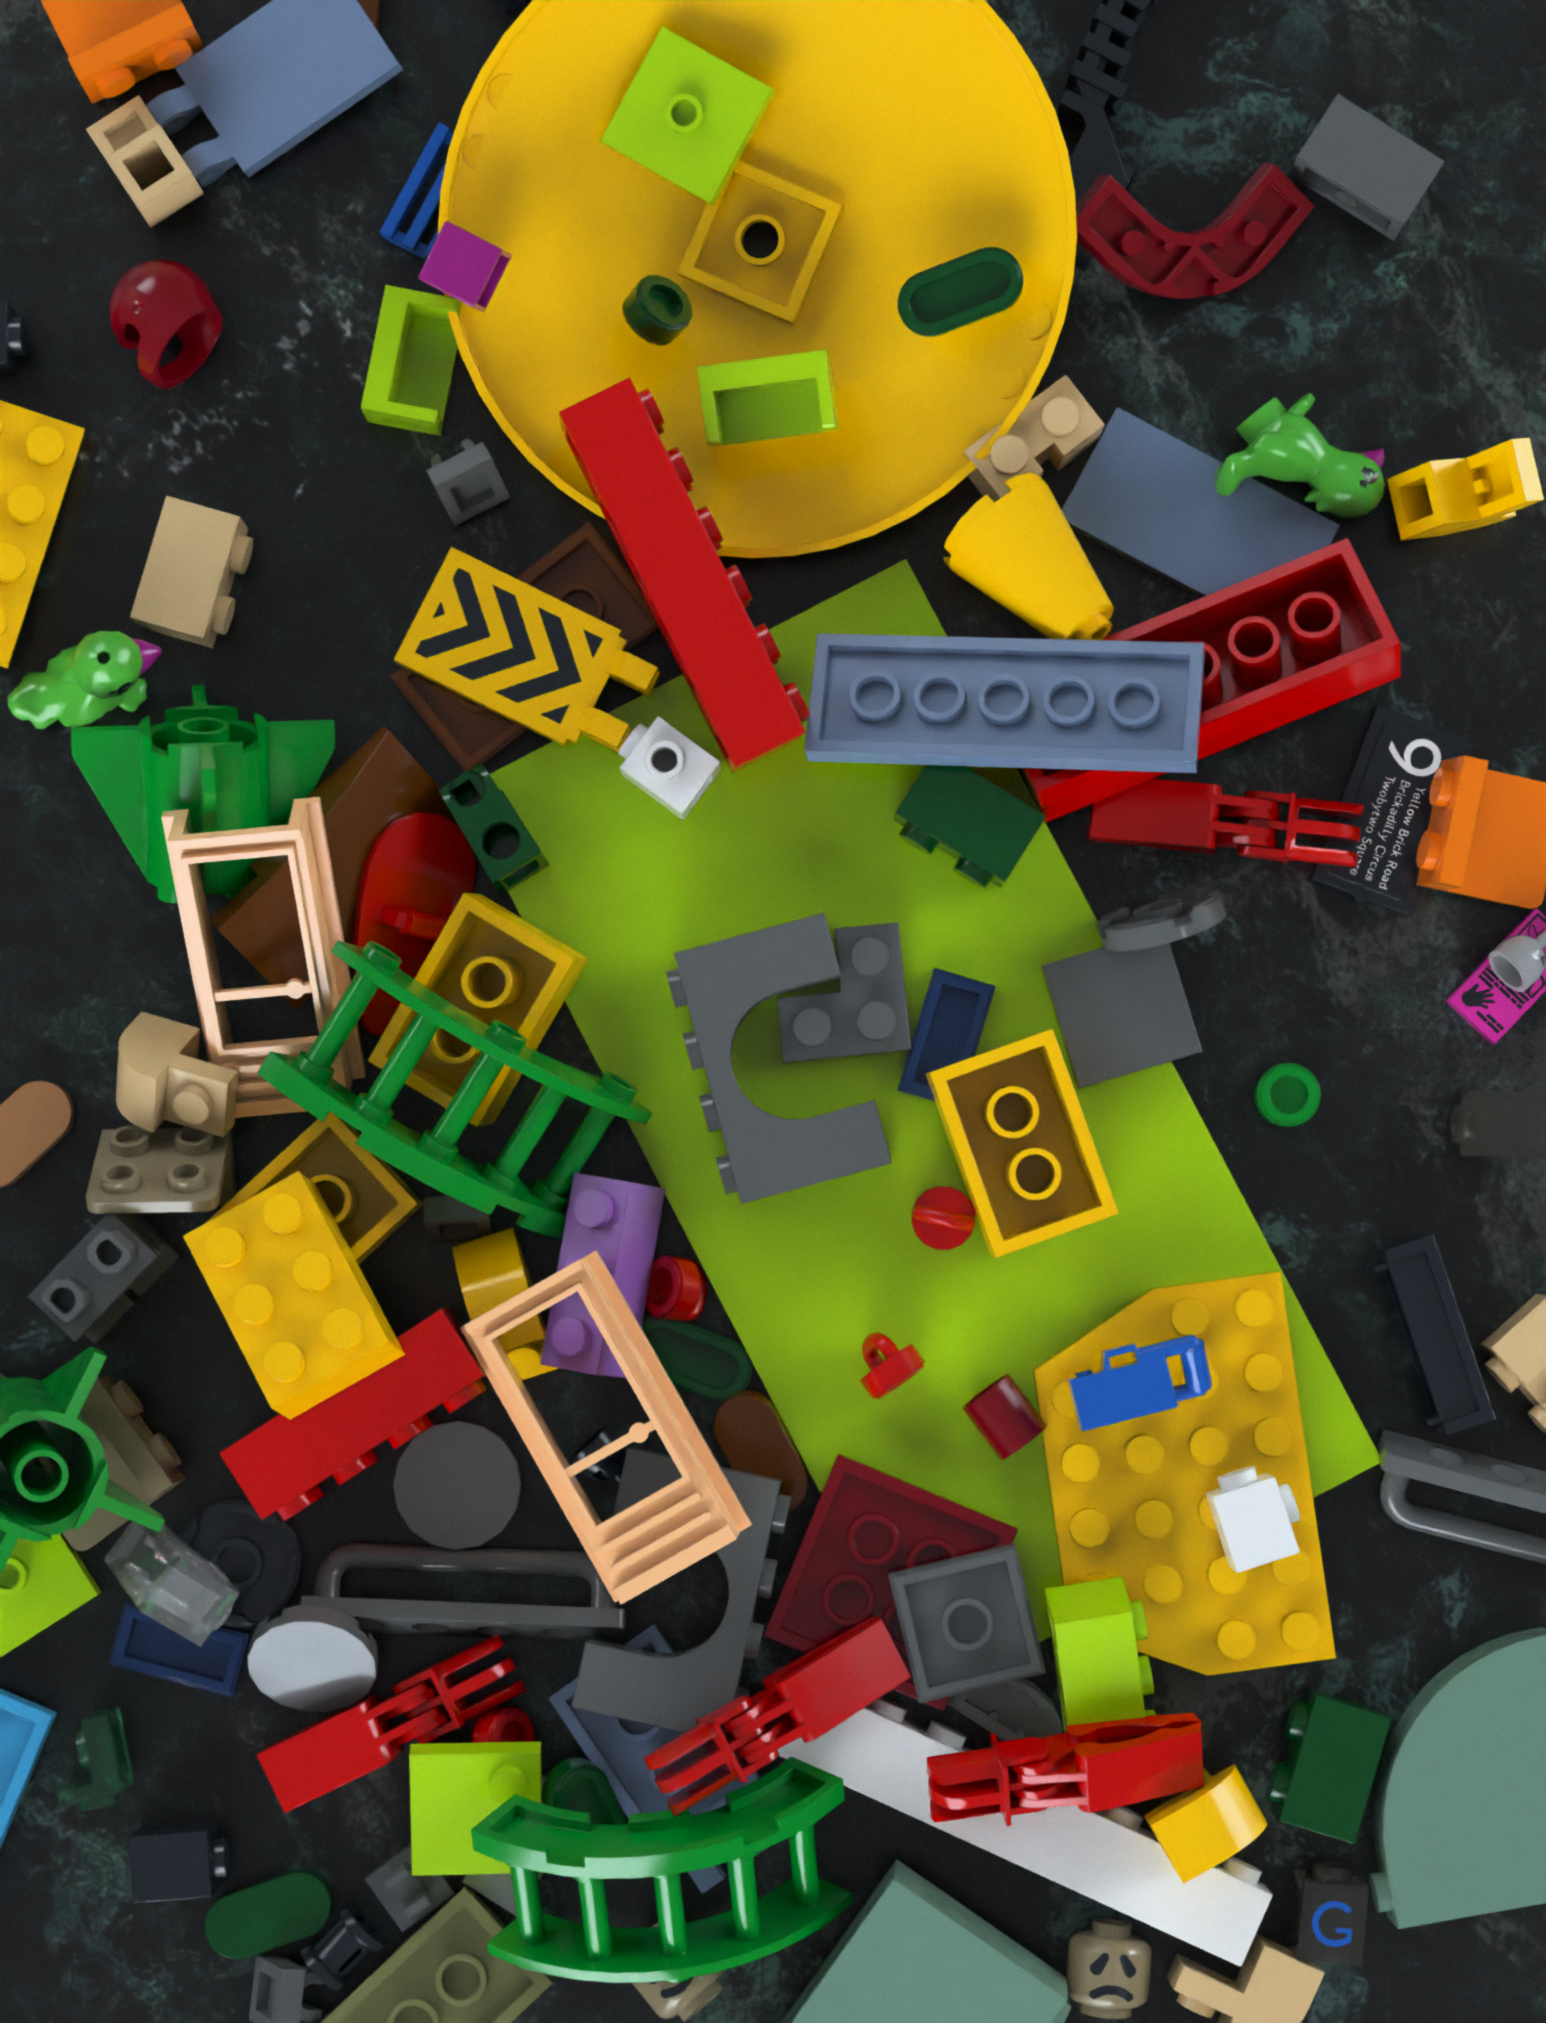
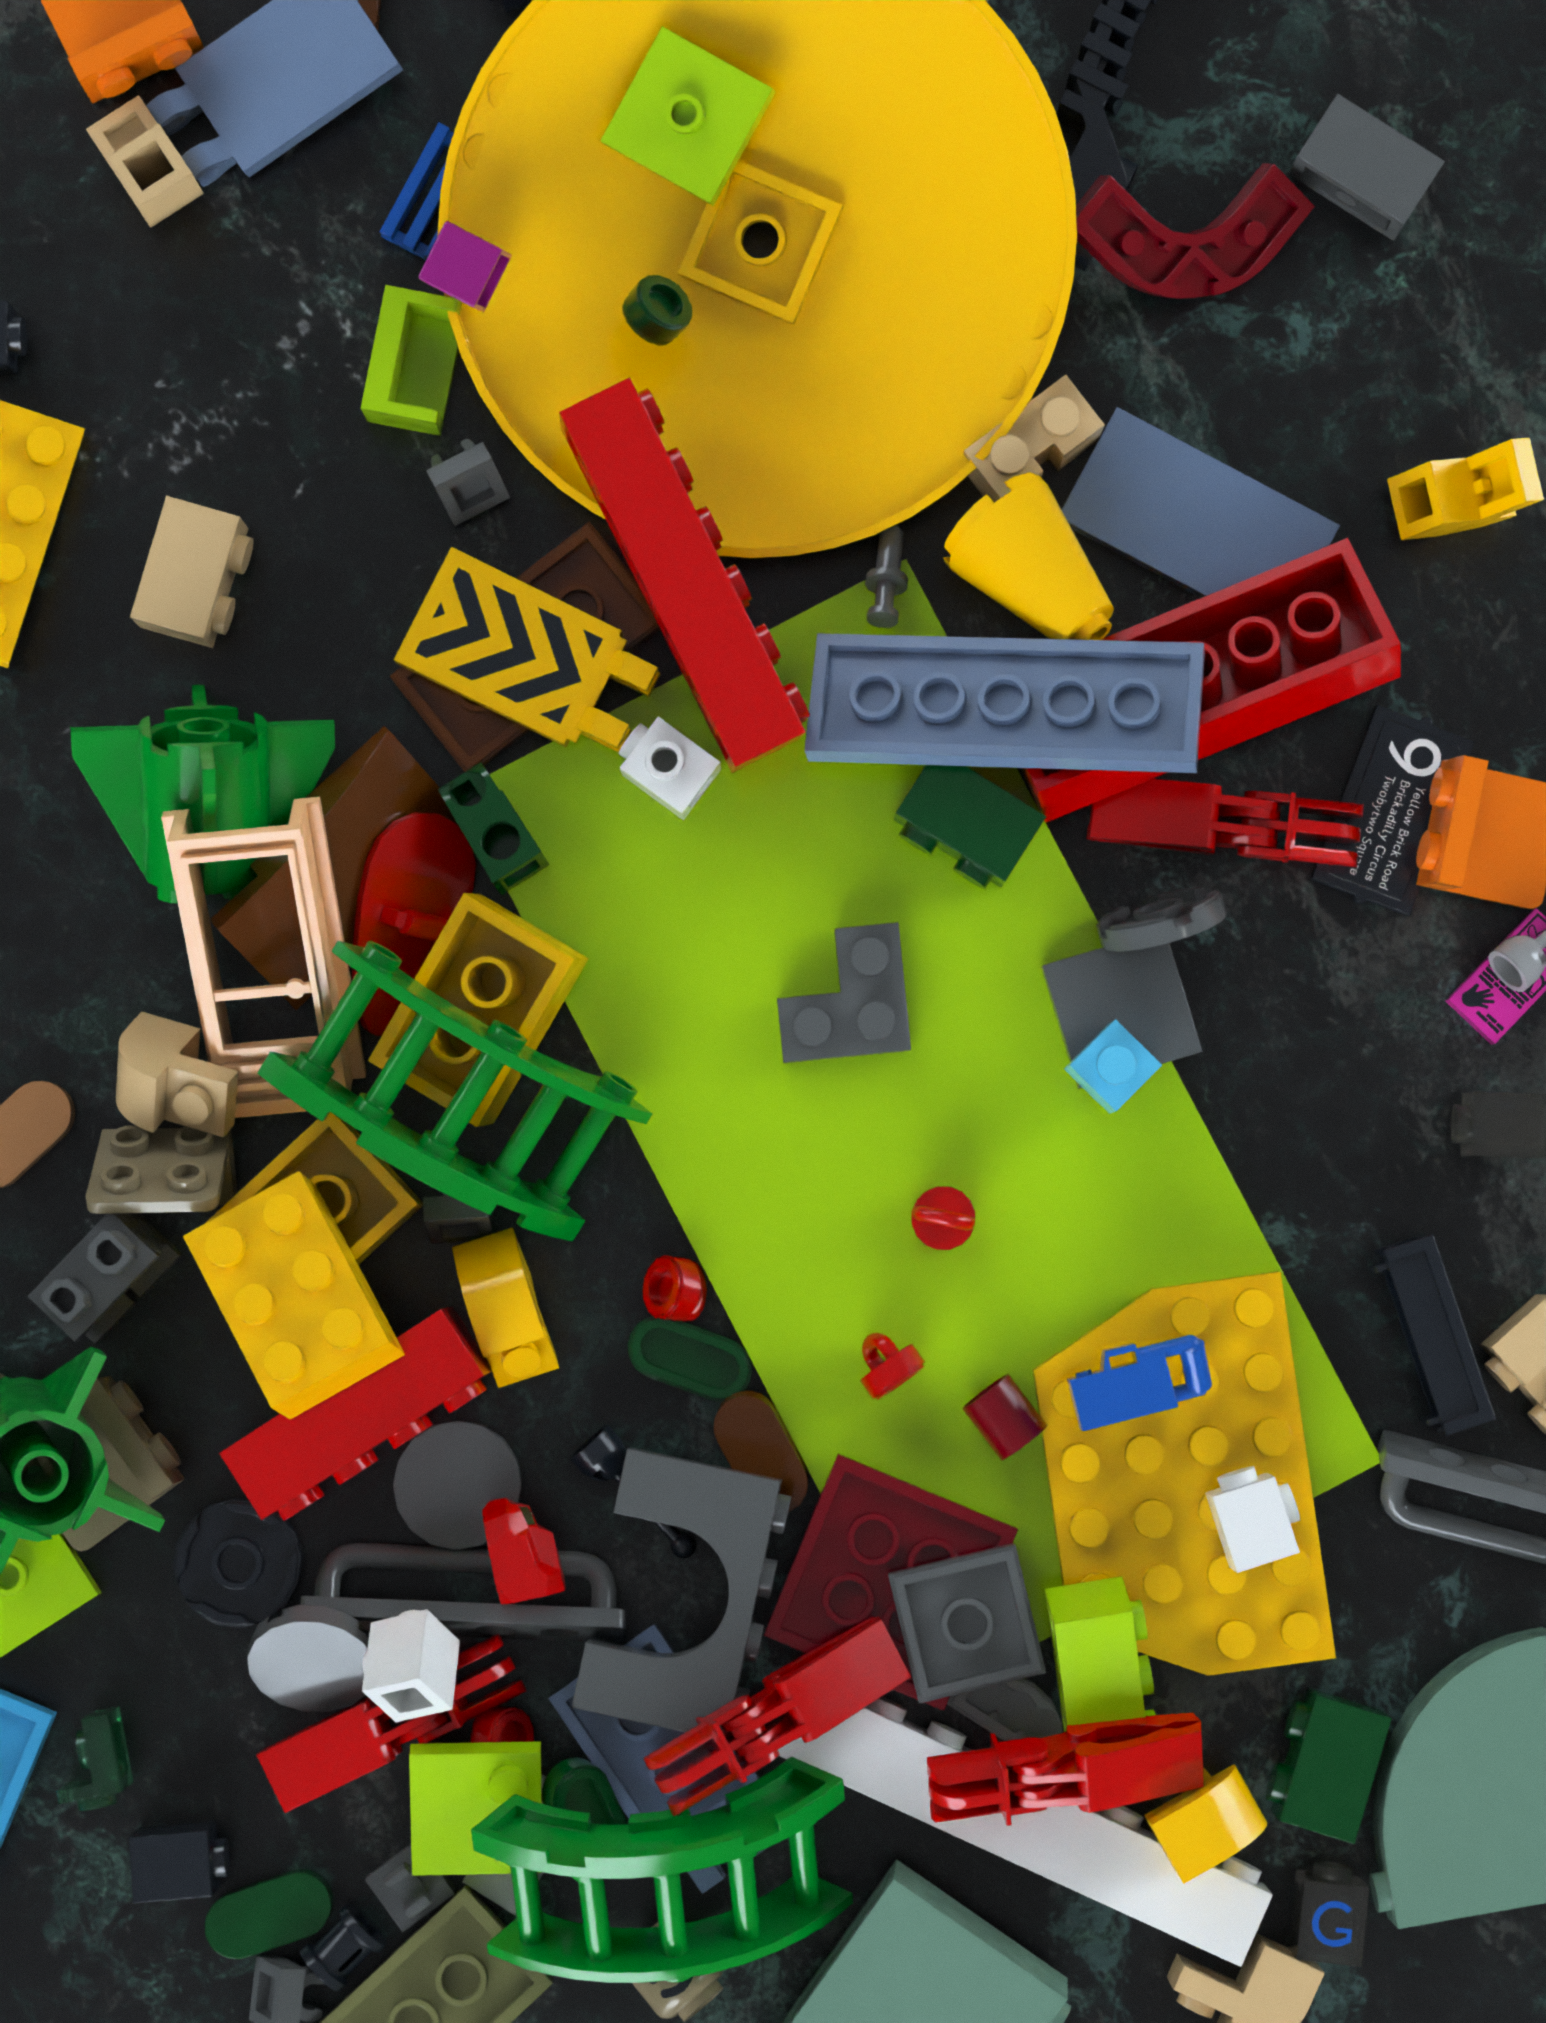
bright green animal [7,630,162,730] -> none
clear arch [104,1521,239,1647] -> none
dark blue tile [108,1600,252,1697] -> none
dark red helmet [109,259,223,389] -> none
light nougat piece [460,1250,752,1604] -> none
medium lavender brick [540,1172,666,1378] -> none
dark grey arch [666,913,892,1204] -> none
lime panel [697,350,840,447] -> none
dark blue tile [897,968,996,1102] -> none
dark green tile [898,247,1024,337] -> none
yellow brick [925,1029,1119,1258] -> none
dark tan head [1066,1918,1152,2019] -> none
bright green animal [1214,393,1385,518] -> none
green tile [1254,1063,1321,1127] -> none
none -> white brick [362,1609,460,1722]
none -> red rock [482,1497,566,1604]
none -> dark grey piece [865,524,908,628]
none -> medium azure brick [1064,1019,1162,1114]

